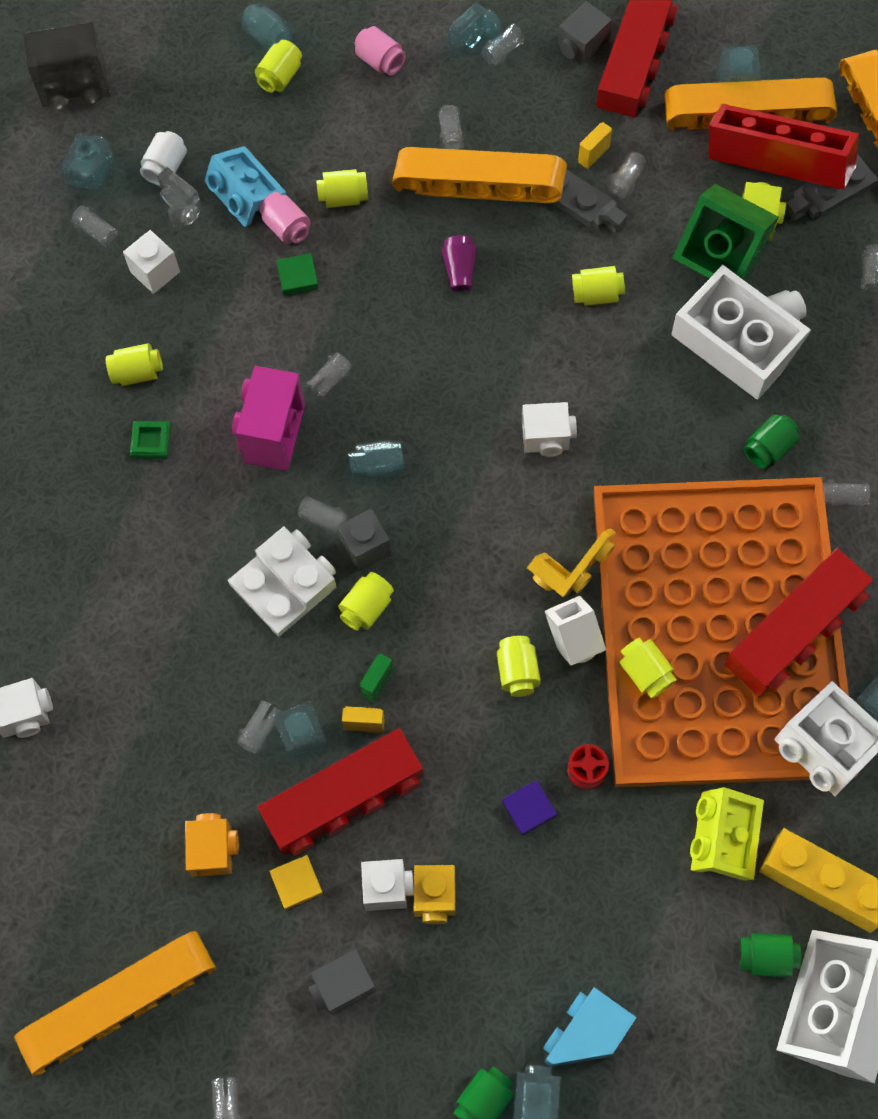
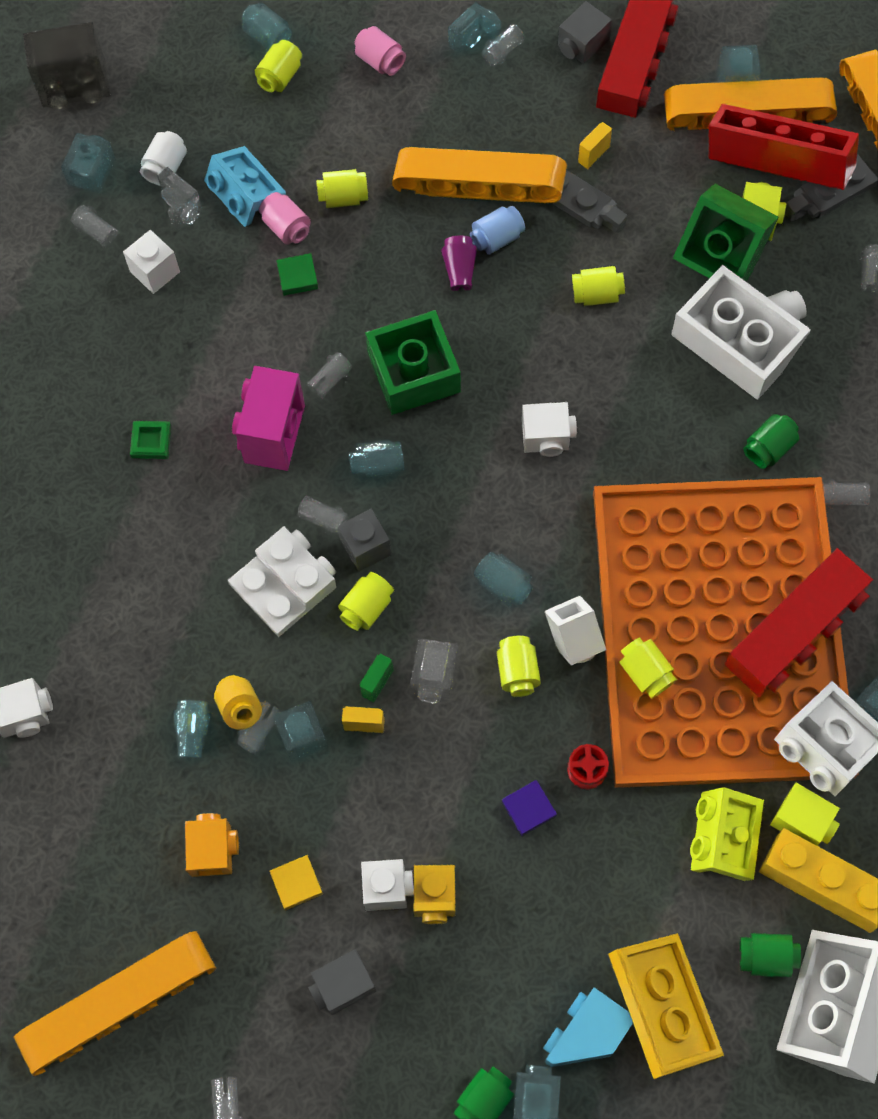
neon yellow brick [106,343,163,386] -> none
red brick [257,727,424,856] -> none
clear pin [438,105,466,150] -> none
yellow bracket [527,528,617,597] -> none
clear pin [608,152,647,198] -> none
none -> clear light blue cone [173,700,213,758]
none -> yellow brick [214,675,262,730]
none -> green brick [365,310,461,415]
none -> clear brick [410,638,458,703]
none -> light blue brick [470,206,525,254]
none -> clear light blue brick [474,552,533,607]
none -> yellow tile [608,933,724,1079]
none -> neon yellow brick [770,782,840,846]

